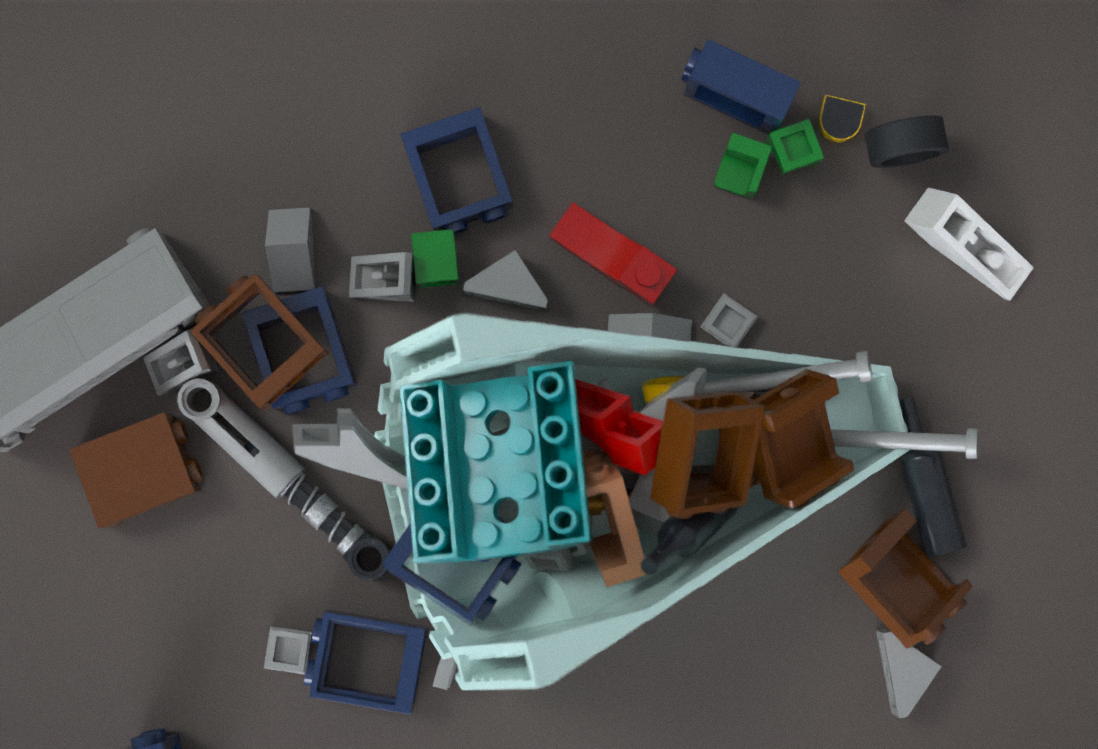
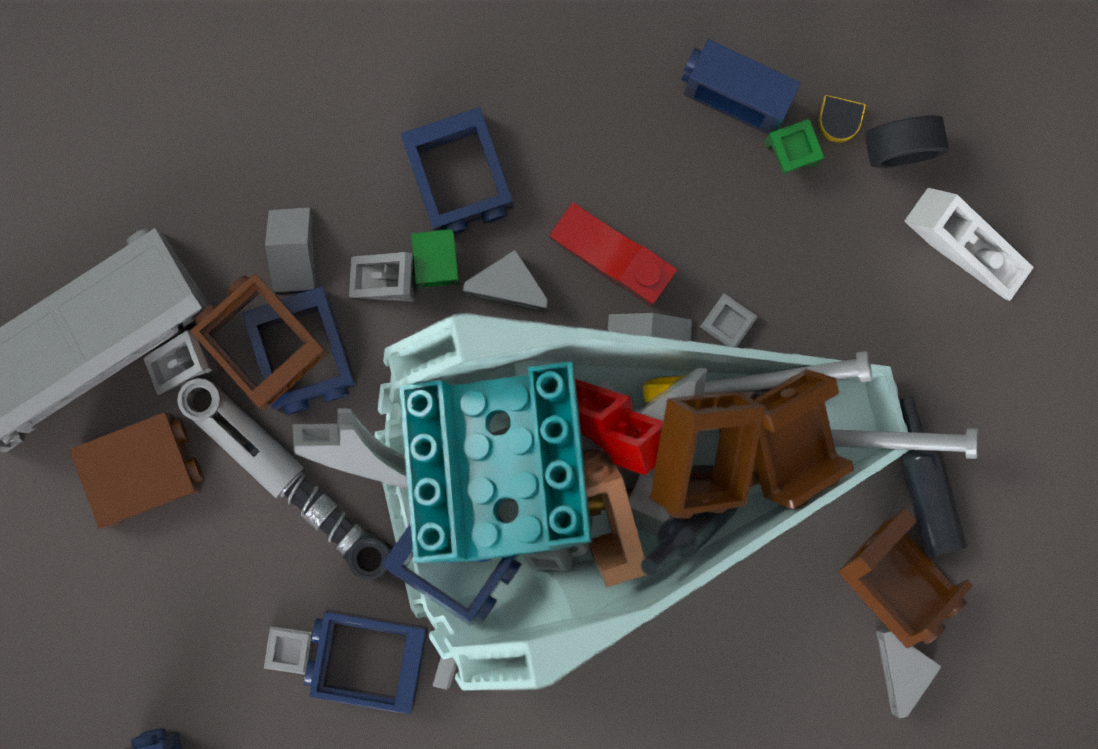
green panel [714,133,772,200] -> none

